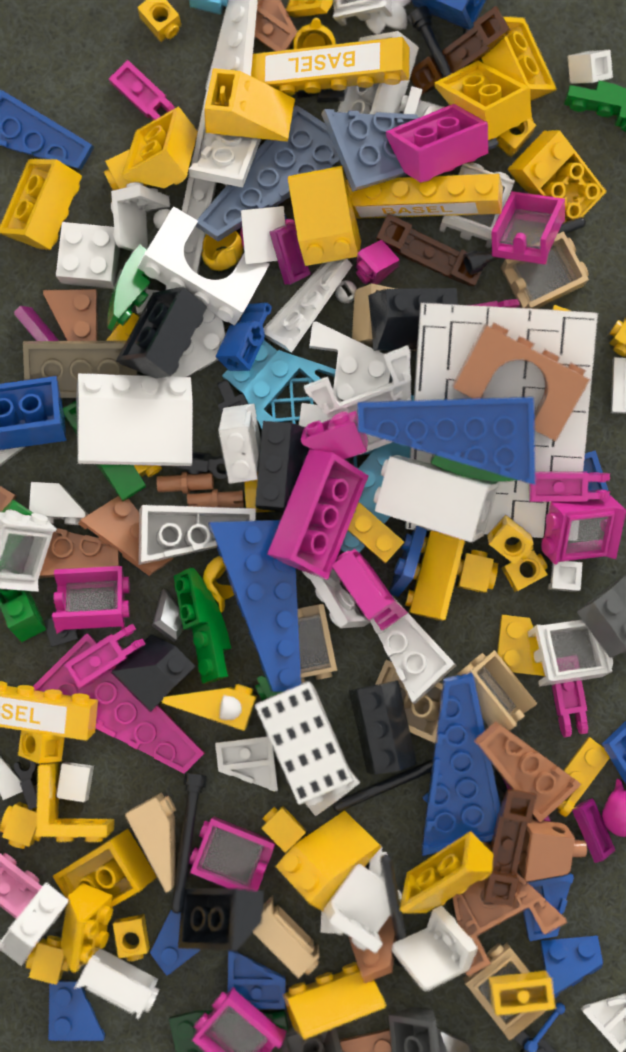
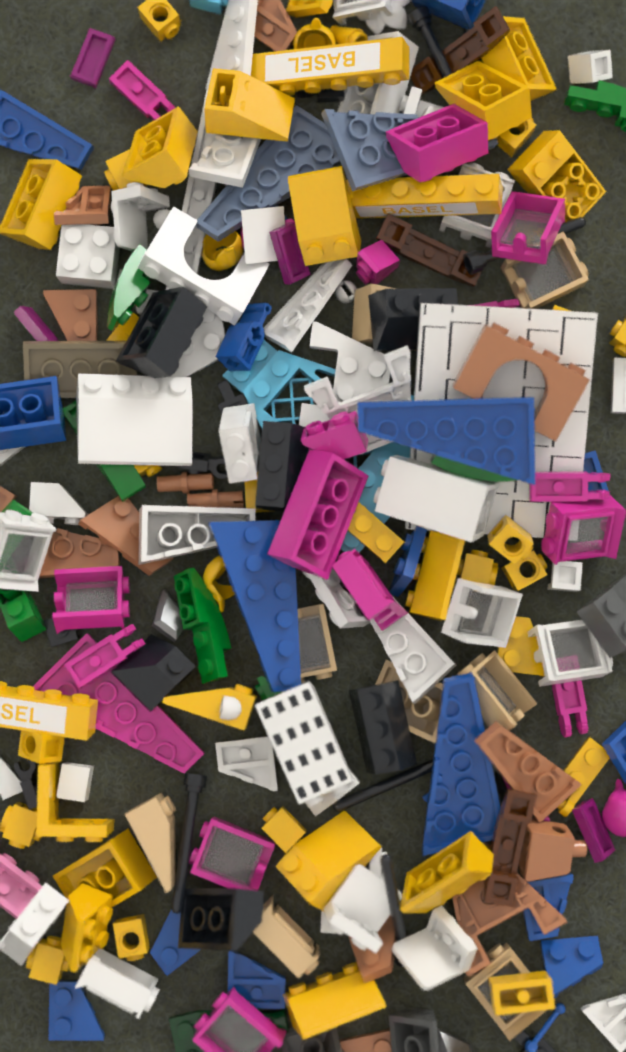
none -> nougat wing [54,186,111,225]
none -> magenta tile [70,28,115,88]
none -> yellow cone [329,25,368,44]
none -> white window [441,578,523,648]

